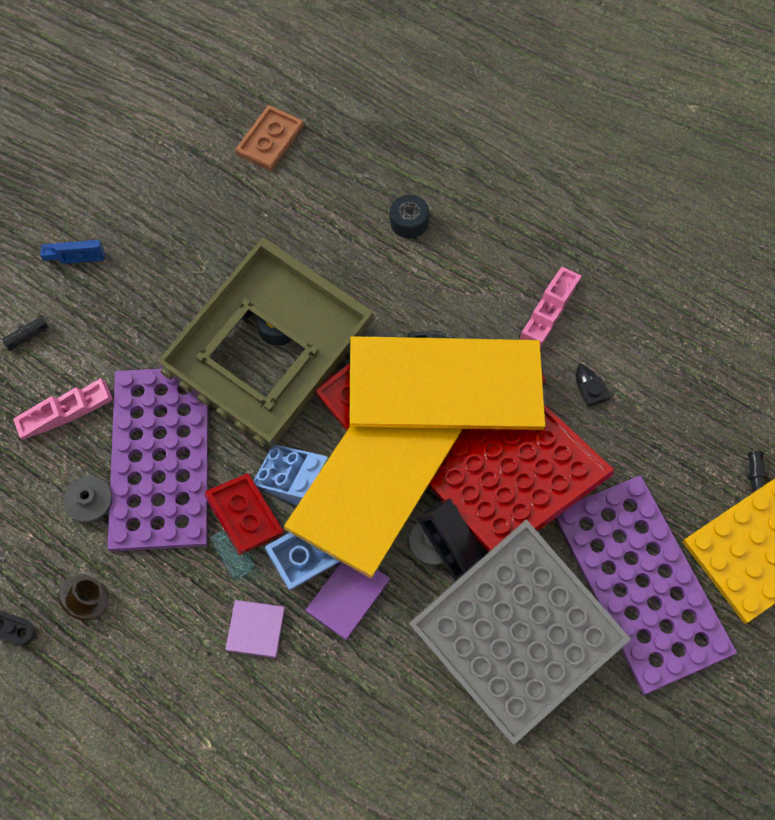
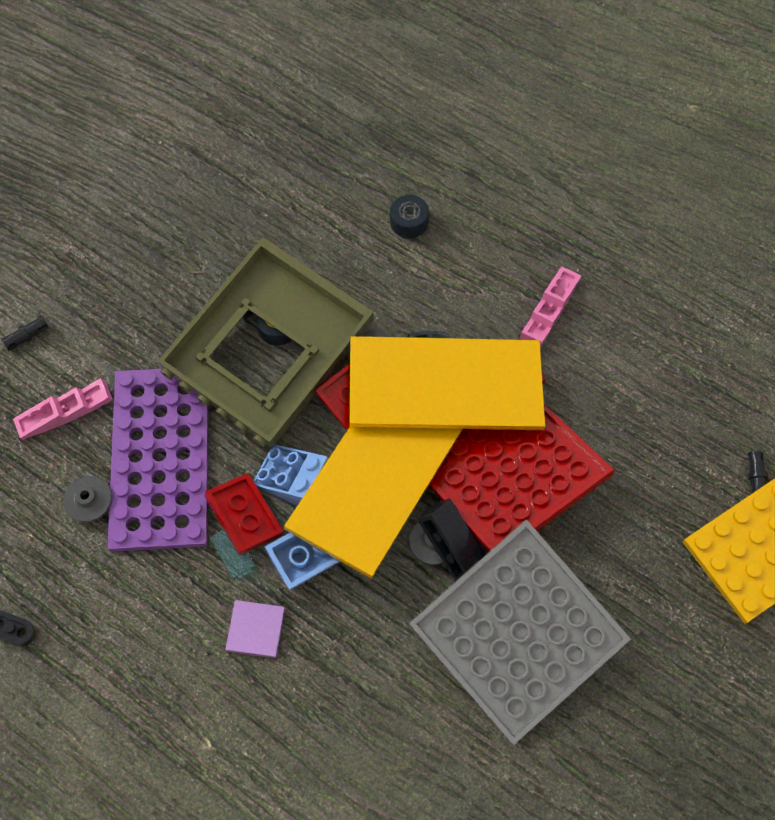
blue hinge [40,240,105,264] -> none
dark brown piece [58,575,108,621] -> none
nougat tile [235,105,304,172] -> none
medium lavender tile [305,562,390,641] -> none
medium lavender piece [555,475,737,696] -> none
black plate [576,364,610,407] -> none

